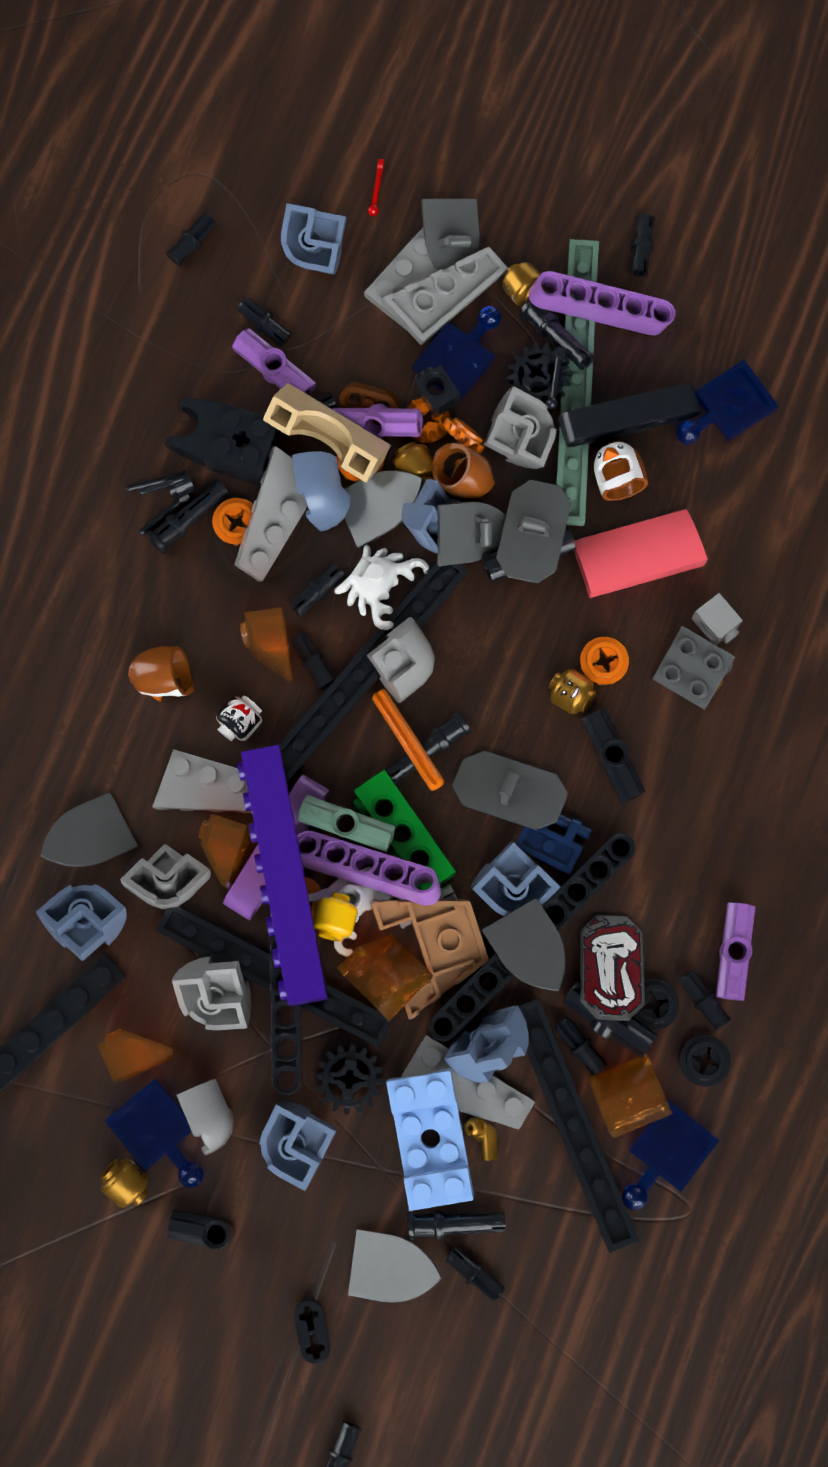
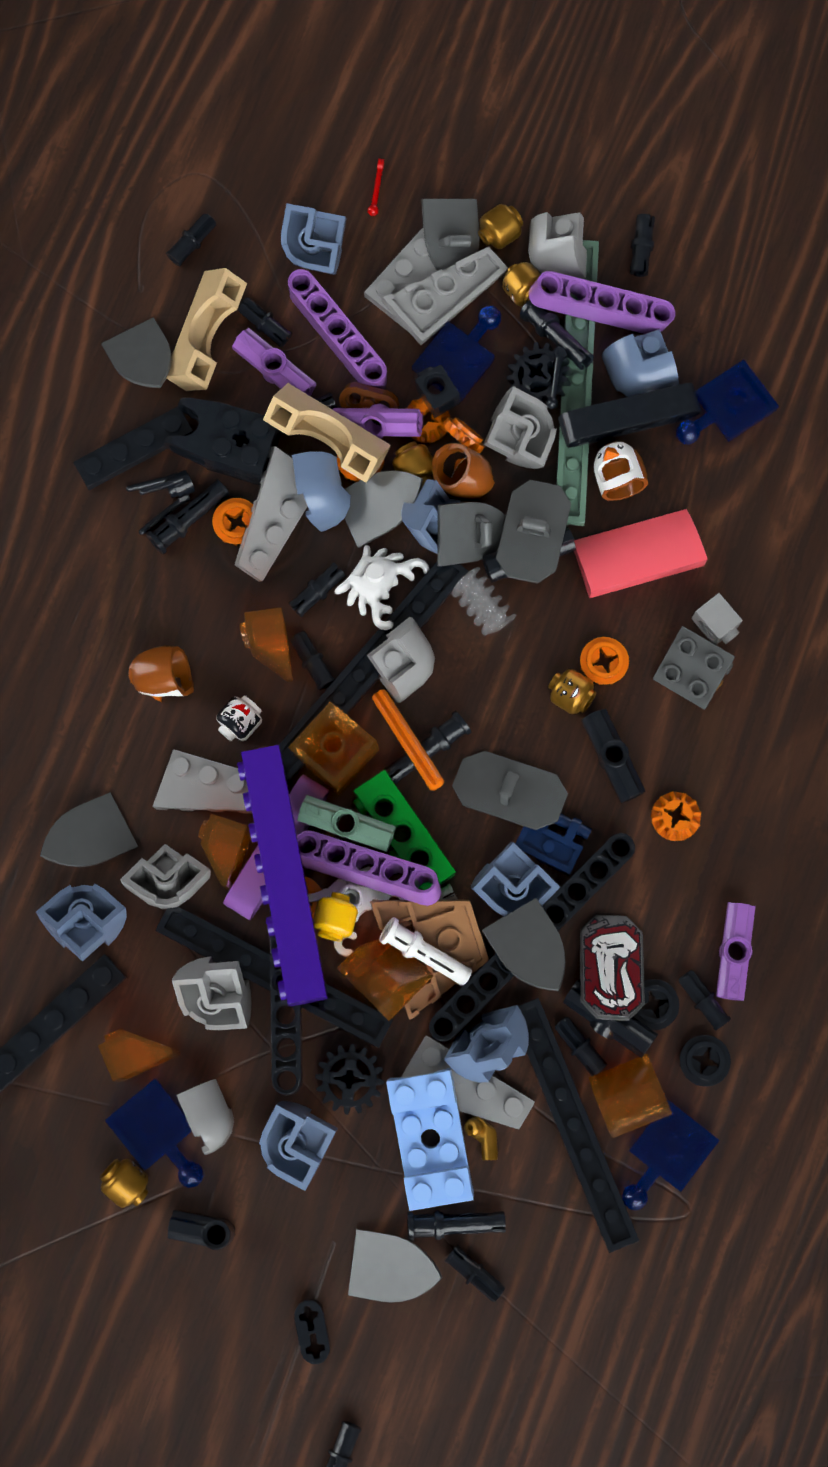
none -> black plate [73,406,193,490]
none -> dark grey shield [101,317,172,388]
none -> tan arch [166,268,247,391]
none -> medium lavender beam [288,269,387,389]
none -> clear orange slope [289,701,379,795]
none -> white pin [379,917,472,986]
none -> clear piece [452,567,516,636]
none -> pearl gold head [478,204,523,249]
none -> light grey brick [528,212,587,278]
none -> sand blue brick [601,329,679,397]
none -> orange gear [651,791,701,841]

